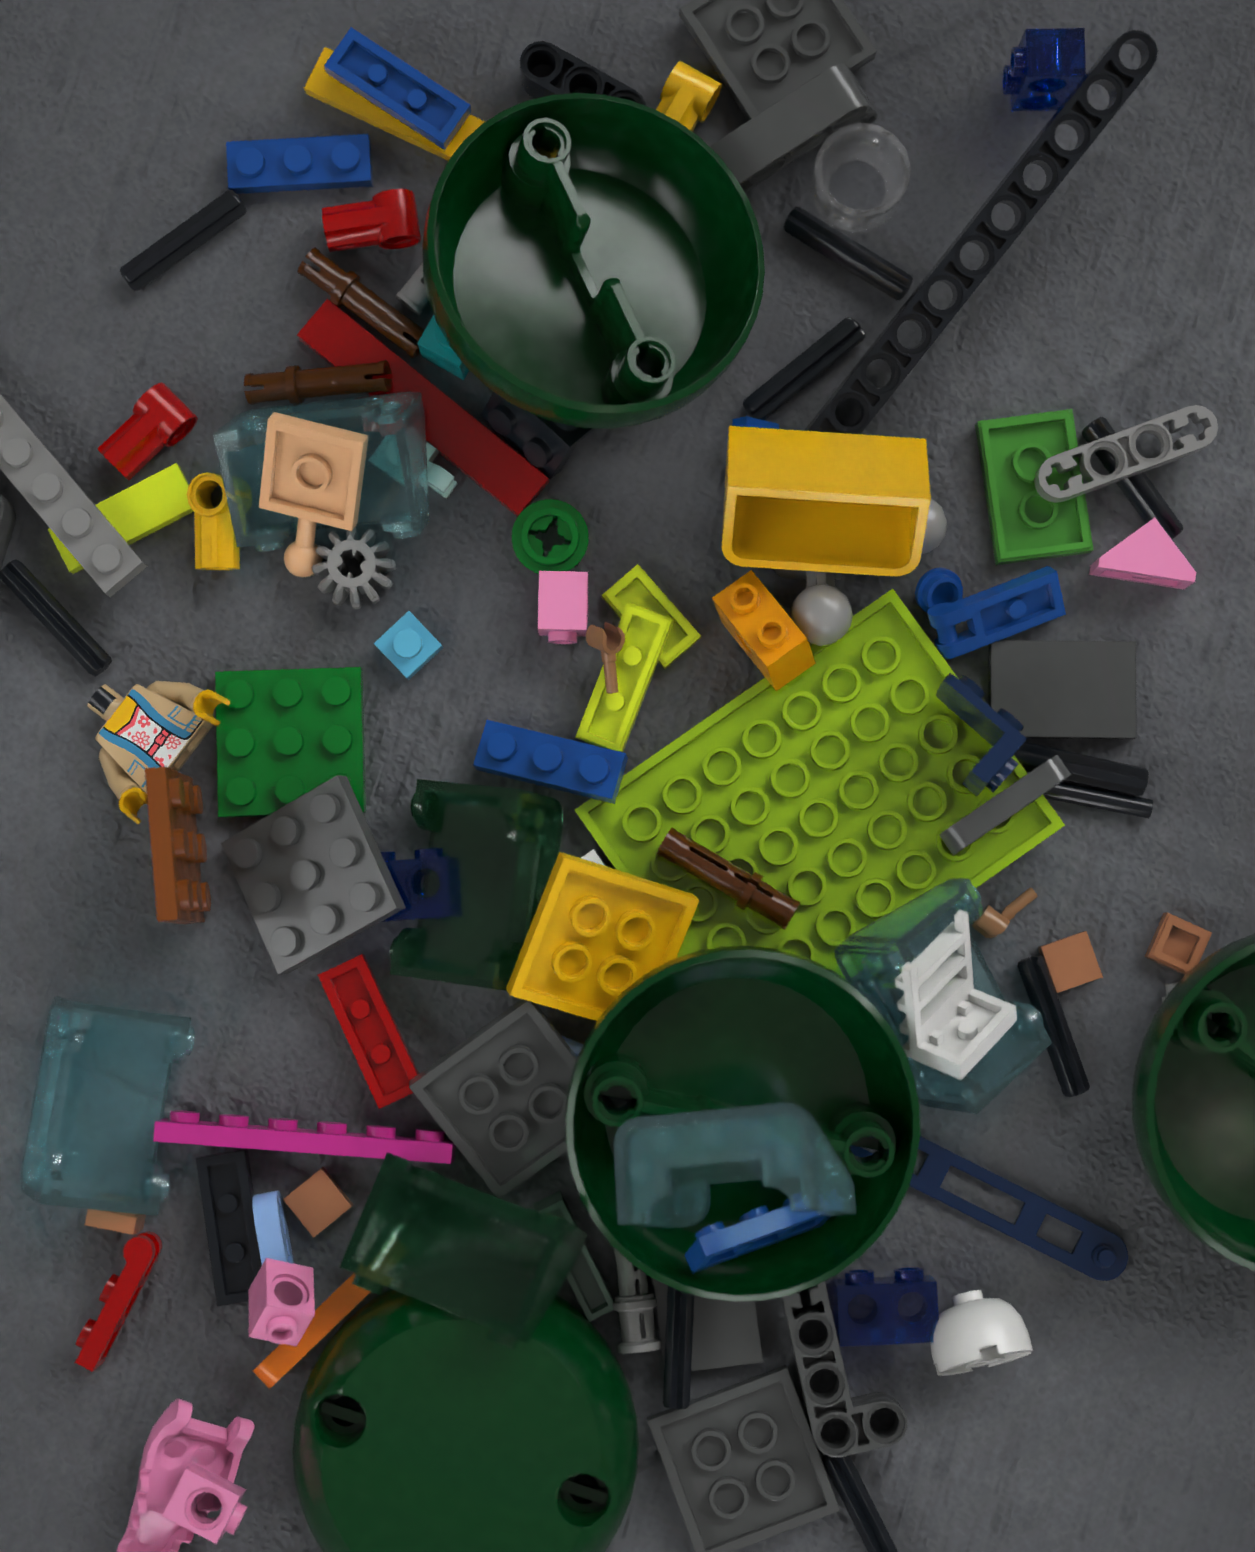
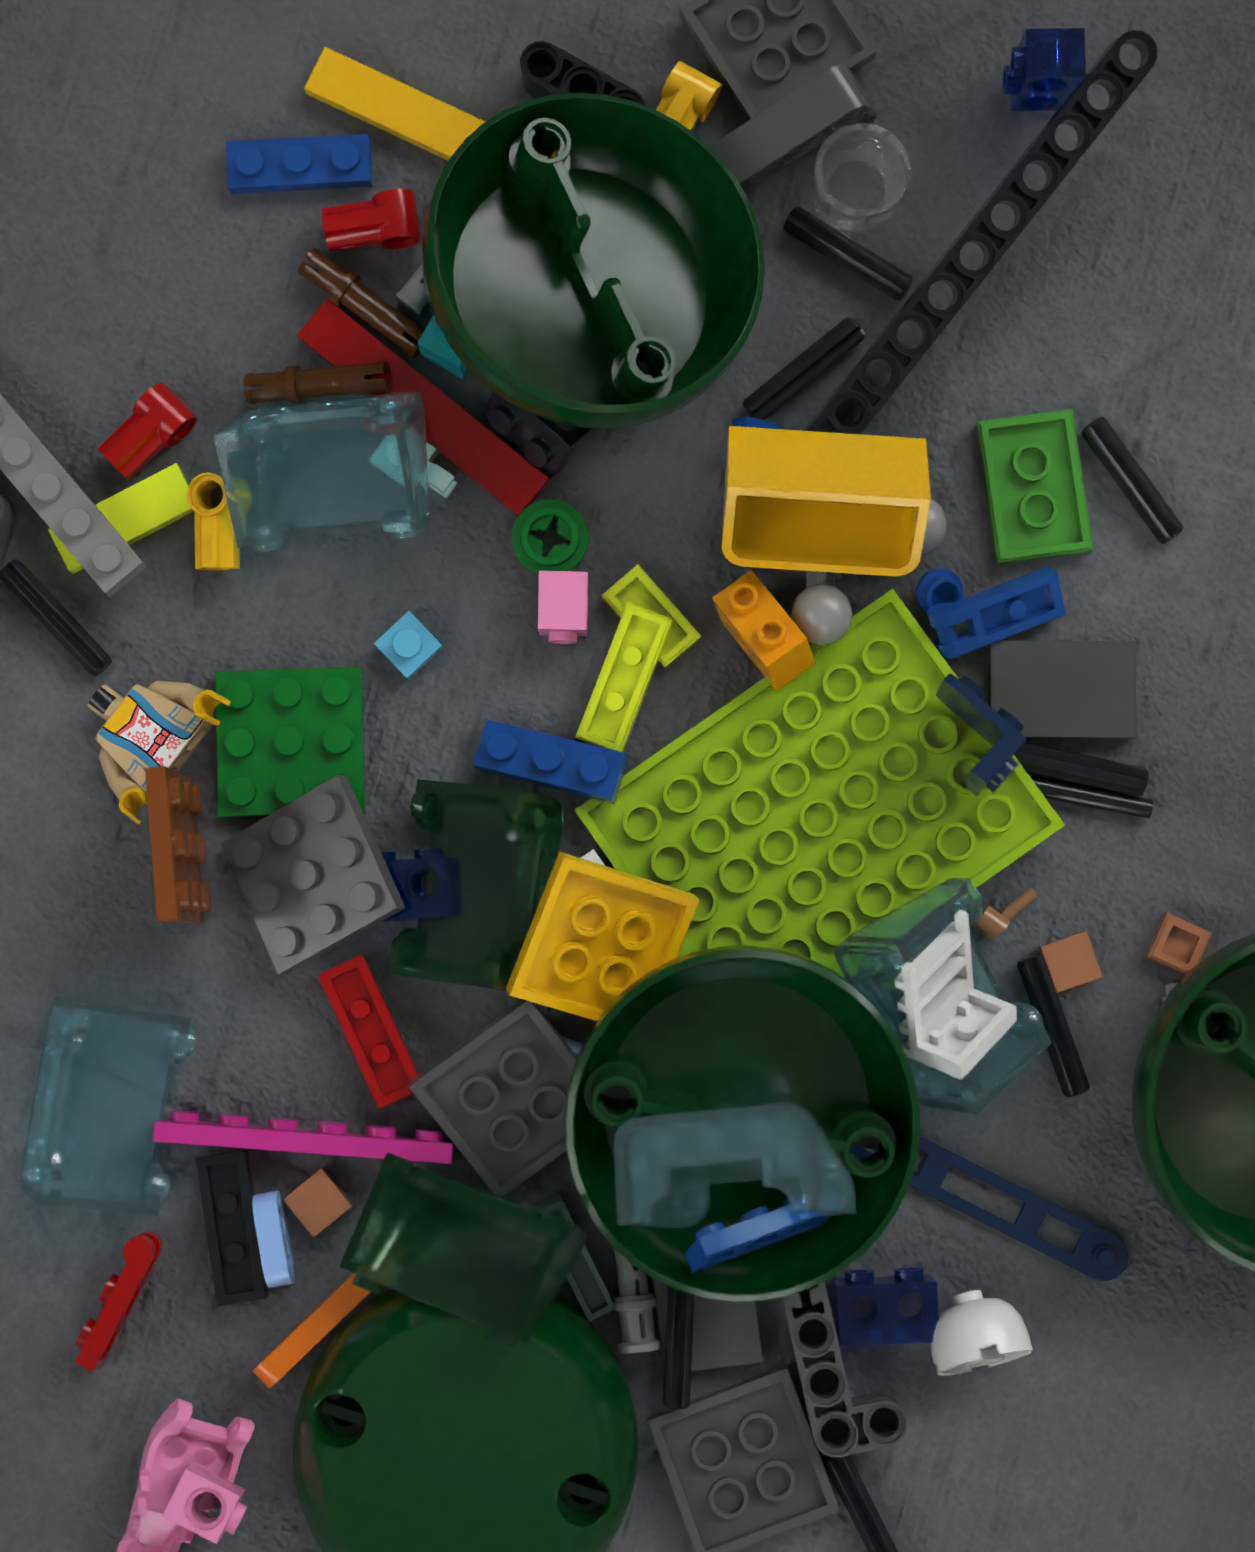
nougat tile [84,1201,147,1235] -> none
black axle [119,190,247,291] -> none
bright pink brick [248,1258,315,1346] -> none
light nougat plate [259,412,369,578] -> none
light grey gear [312,527,396,609] -> none
blue plate [324,27,472,150] -> none
medium nougat hand [586,622,625,693] -> none
reddish brown pin [656,827,801,930] -> none
dark grey beam [939,754,1072,855] -> none
light grey beam [1034,405,1218,503] -> none
bright pink slope [1089,517,1196,590] -> none

